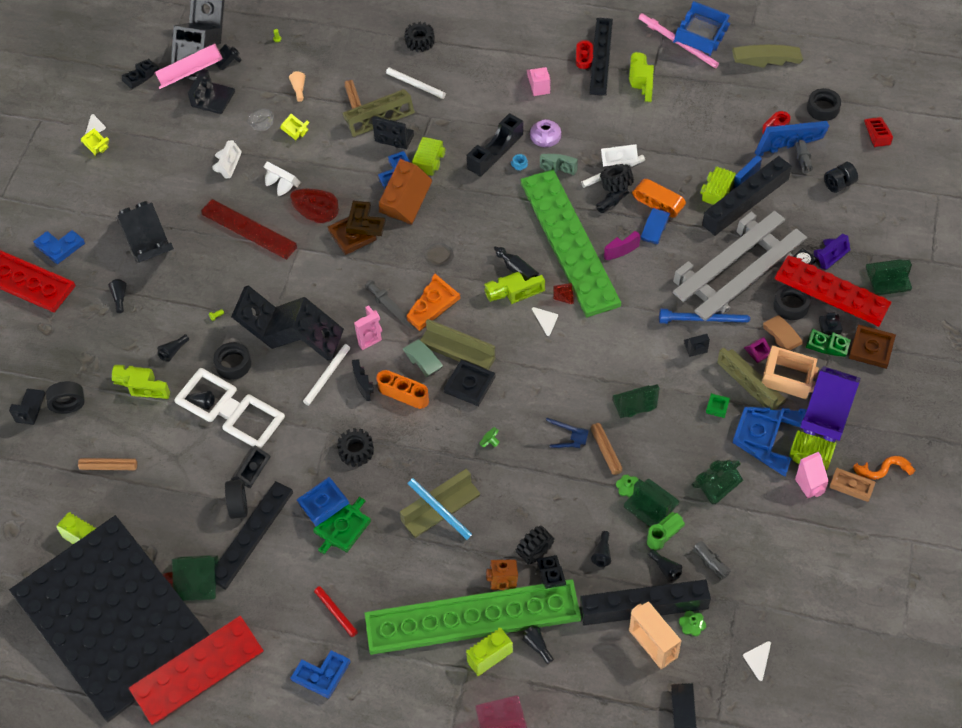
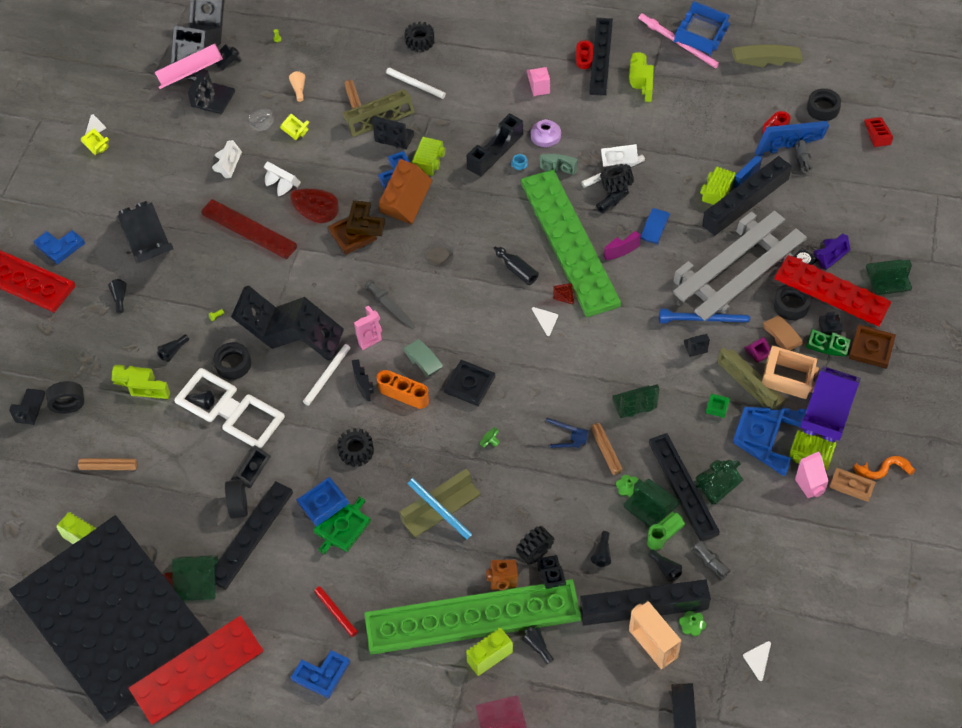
black slope [122,59,159,89] -> none
orange wing [407,274,460,331] -> none
olive panel [420,319,496,370] -> none
lime plate [484,272,545,304] -> none
orange beam [632,179,686,218] -> none
black wheel [824,162,858,193] -> none
none -> black plate [649,433,720,541]

